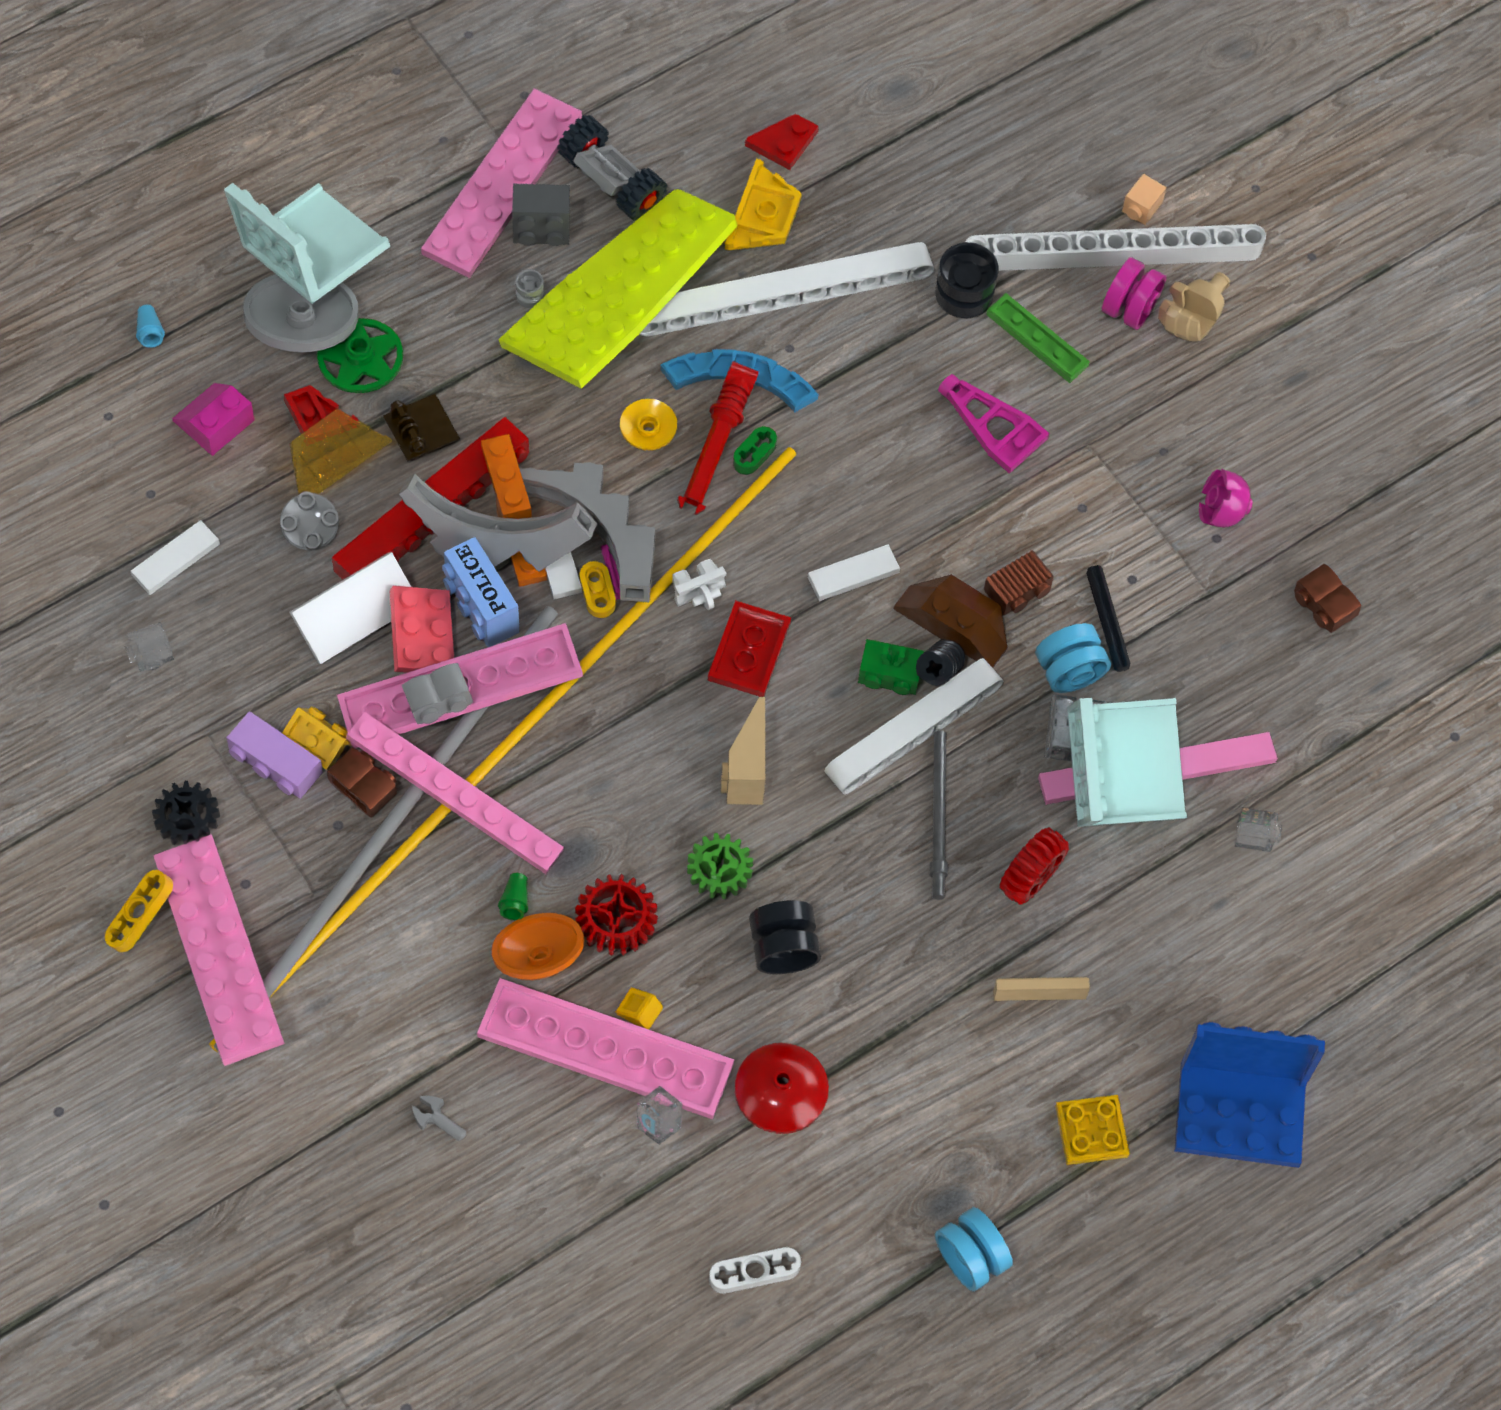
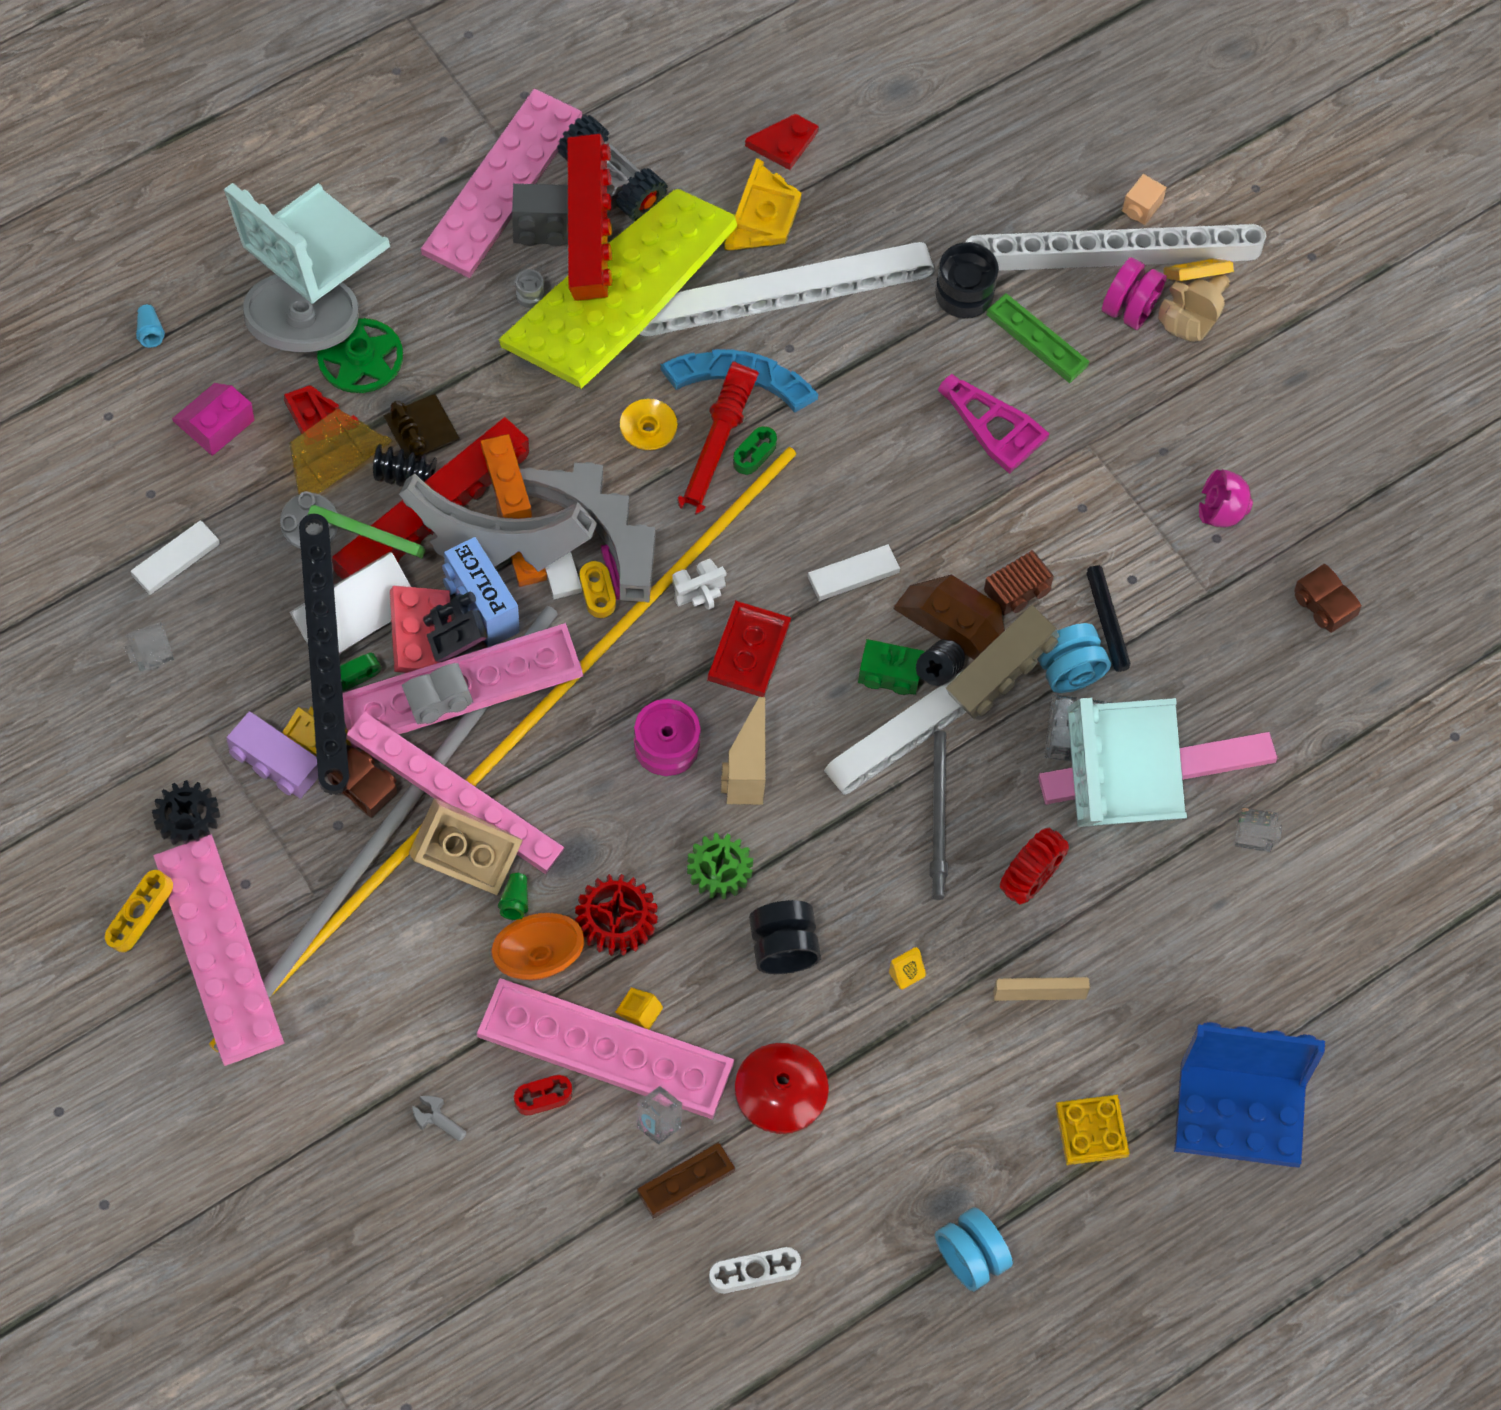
none -> black plate [299,514,349,795]
none -> bright green tile [308,504,426,559]
none -> green beam [340,653,382,692]
none -> black piece [373,444,437,487]
none -> tan slope [409,798,523,895]
none -> black plate [423,591,488,662]
none -> red beam [514,1075,572,1116]
none -> red brick [567,134,612,301]
none -> dark pink wheel [634,699,701,776]
none -> reddish brown plate [637,1142,735,1219]
none -> yellow slope [889,947,926,990]
none -> dark tan brick [946,605,1060,719]
none -> yellow tile [1163,258,1234,281]

